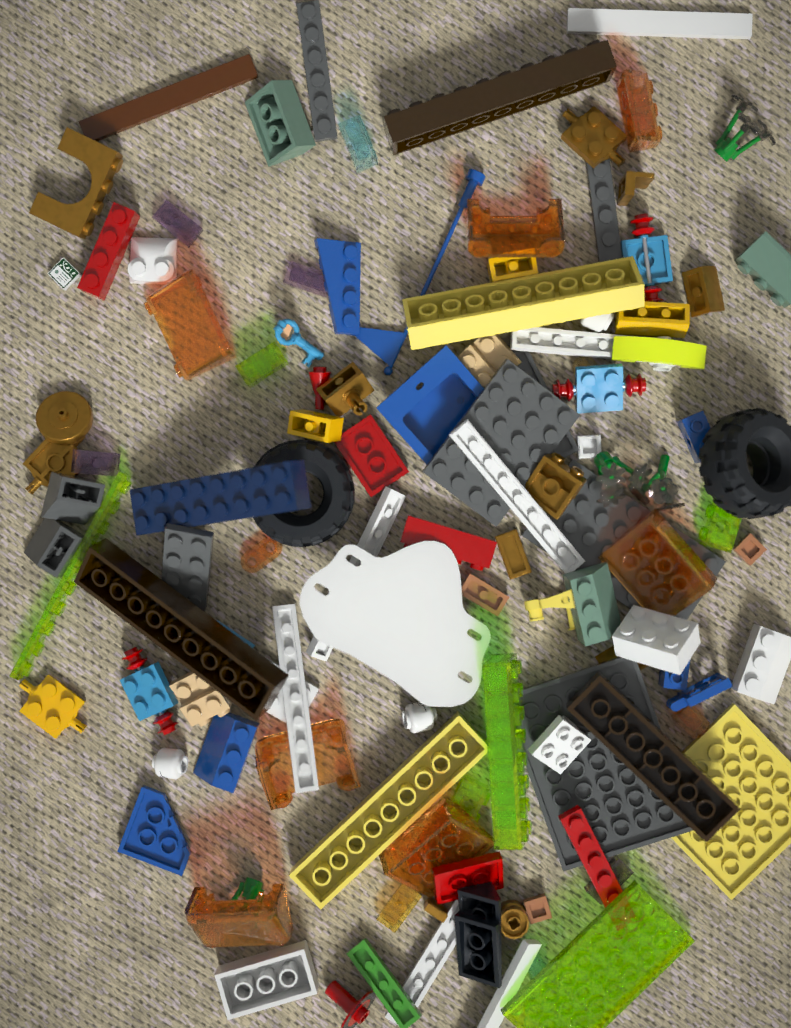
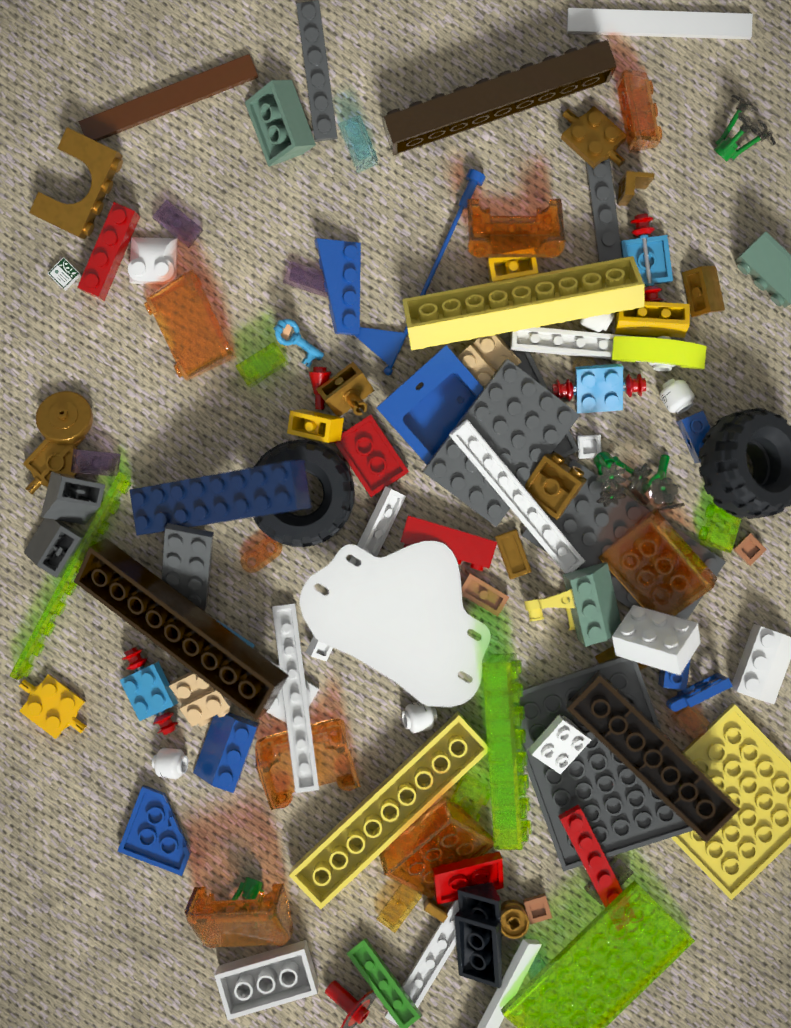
none -> white head [660,379,695,414]

